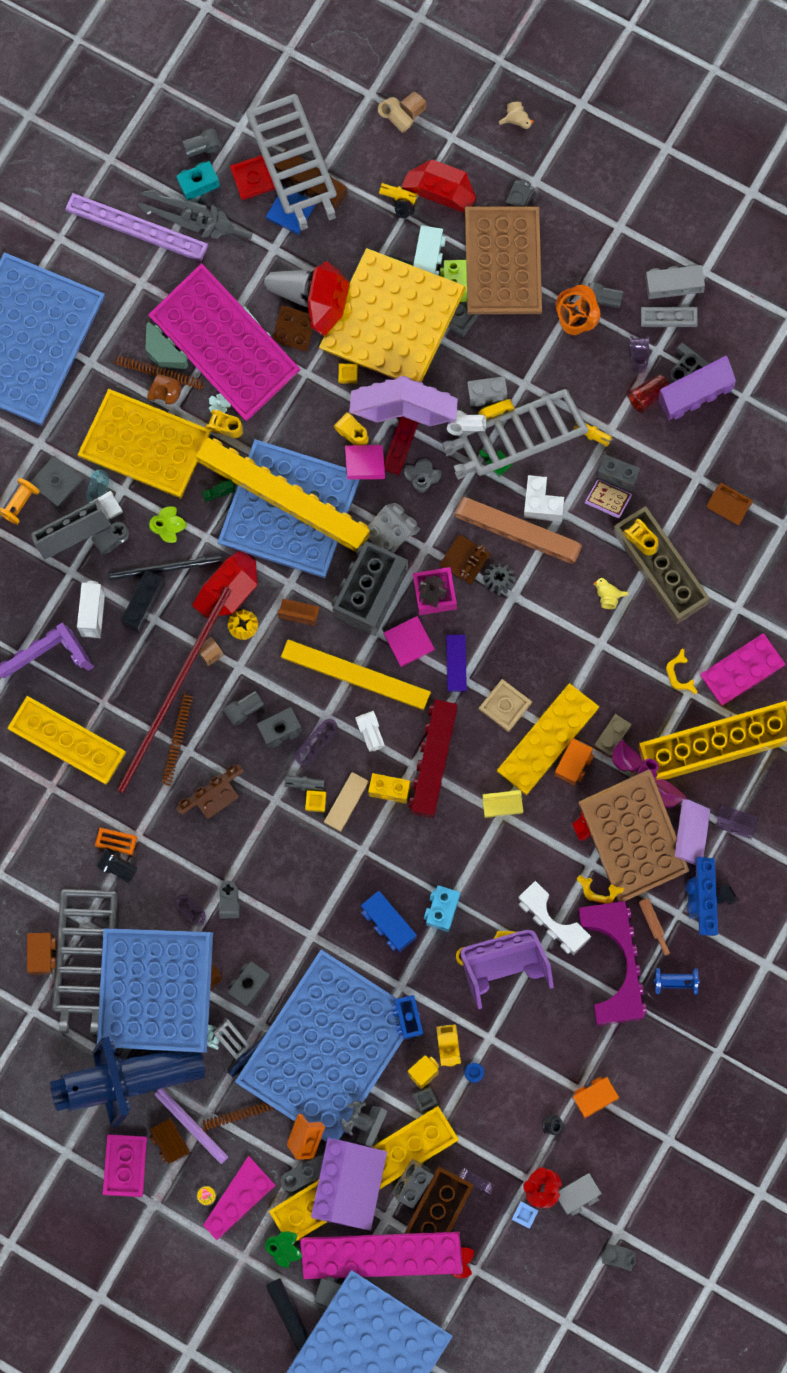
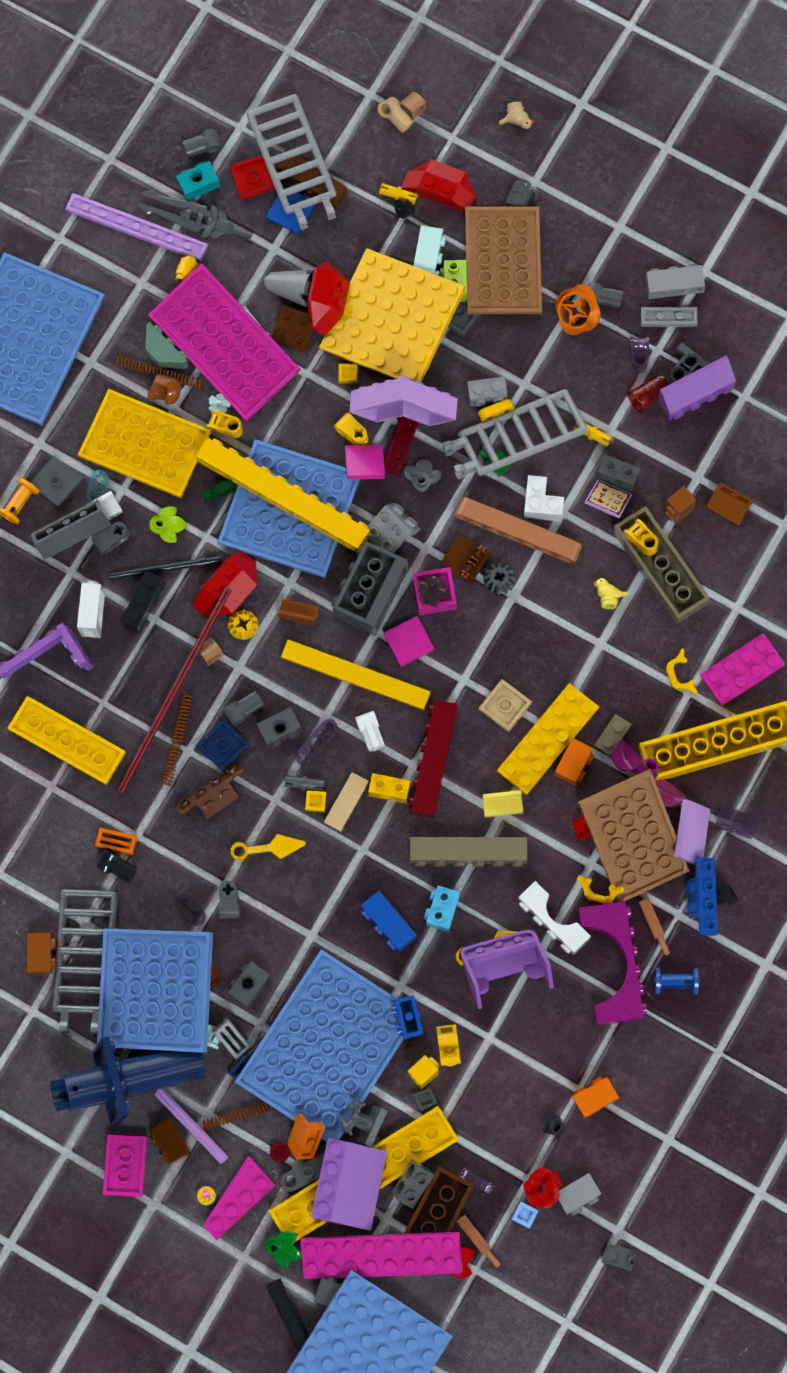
dark purple tile [446,635,467,692] -> none
white piece [447,410,486,436] -> none
blue tile [464,1063,484,1083] -> none
none -> yellow brick [175,256,199,283]
none -> dark blue tile [196,719,250,772]
none -> yellow piece [231,834,306,861]
none -> dark red tile [270,1142,290,1163]
none -> dark tan brick [410,837,527,867]
none -> nougat axle [456,1215,500,1268]
none -> dark orange brick [664,486,697,524]

